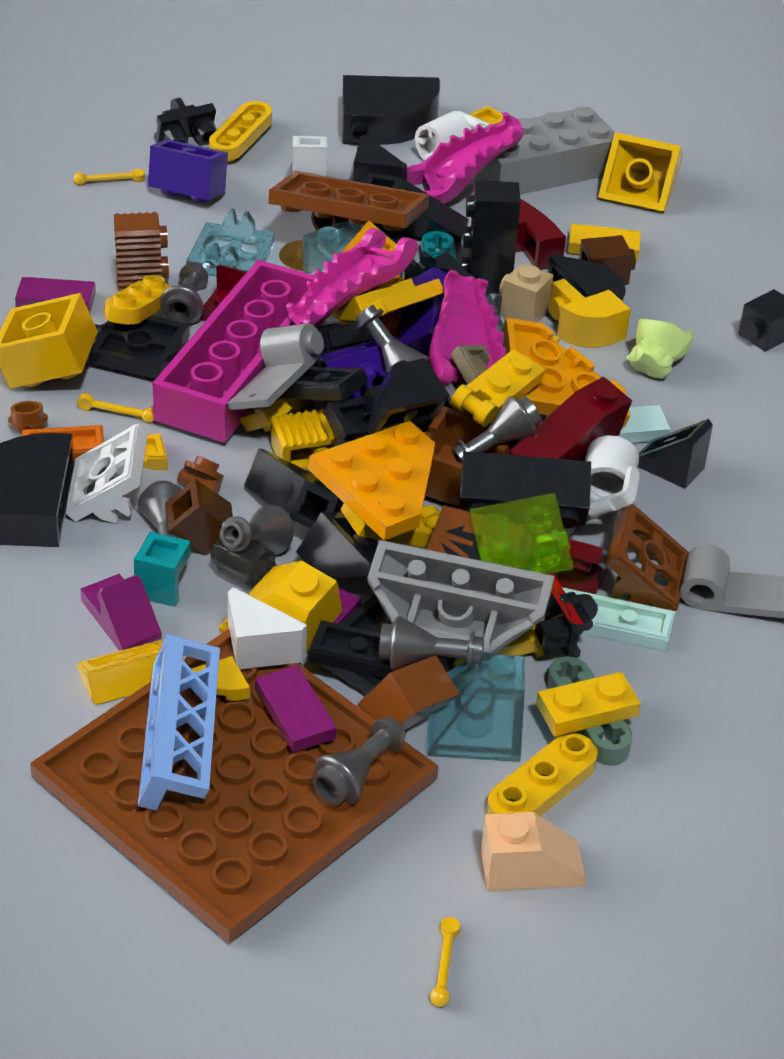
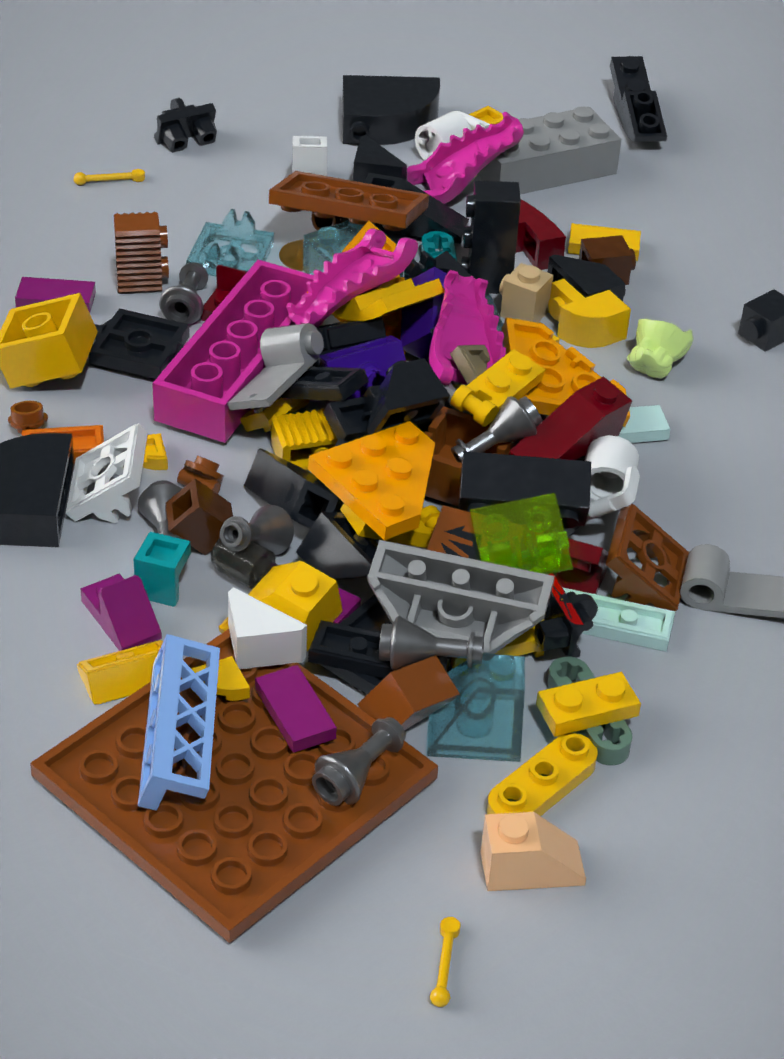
yellow hinge [77,393,154,423] -> none
yellow plate [104,275,172,324] -> none
dark purple brick [148,139,228,203] -> none
yellow plate [209,101,272,163] -> none
flat silver piece [355,305,428,371] -> none
yellow slope [598,132,683,213] -> none
black slope [638,418,713,489] -> none
none -> black slope [610,56,667,142]

